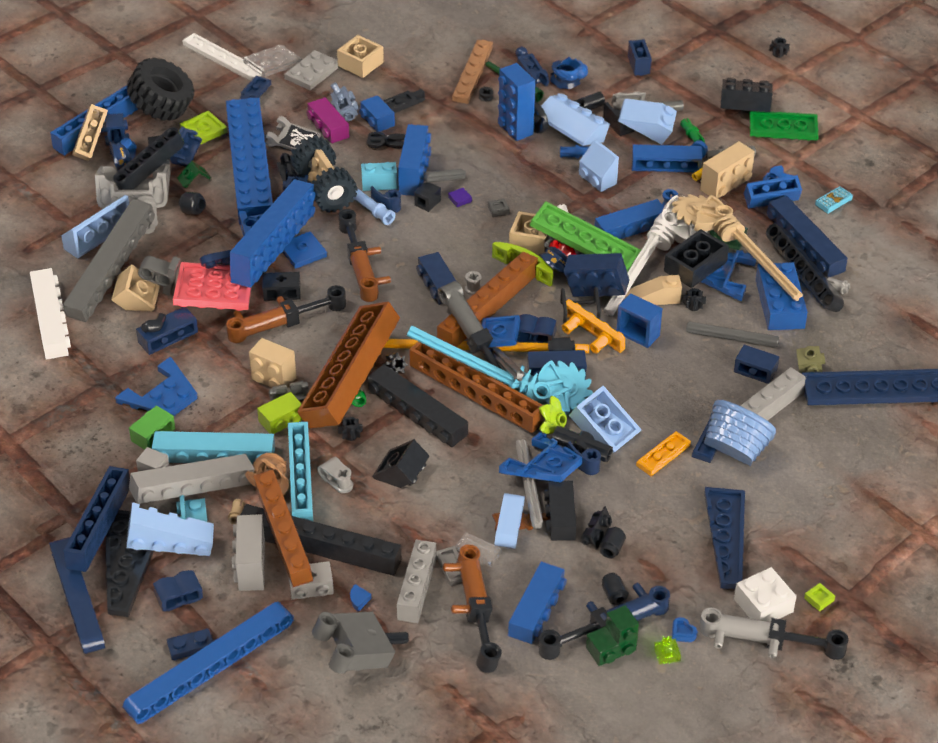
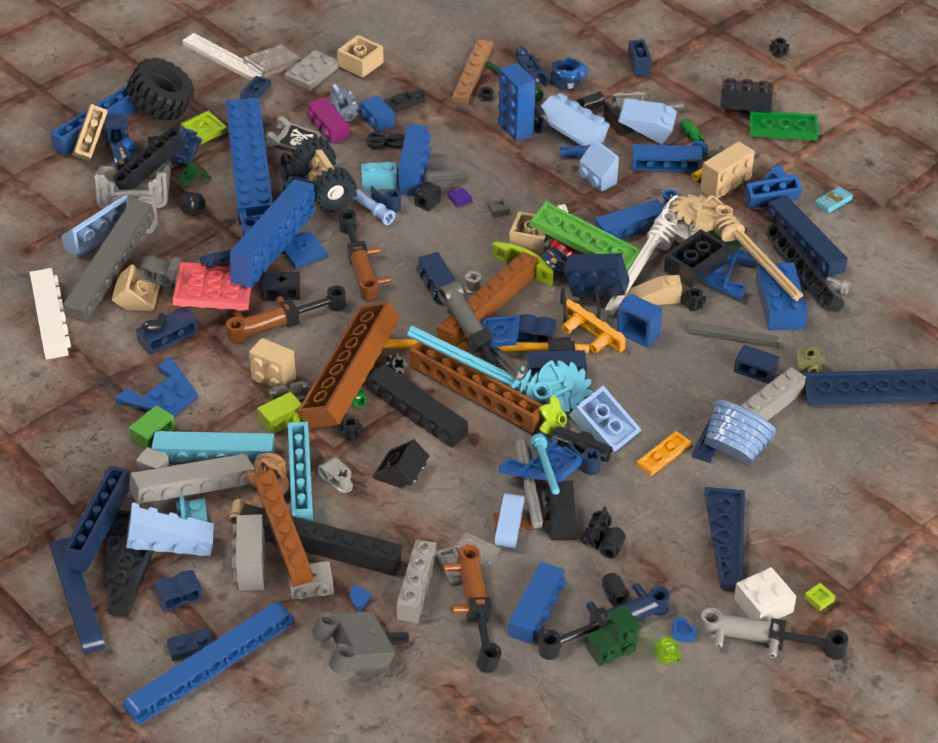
none -> medium azure piece [530,434,560,495]

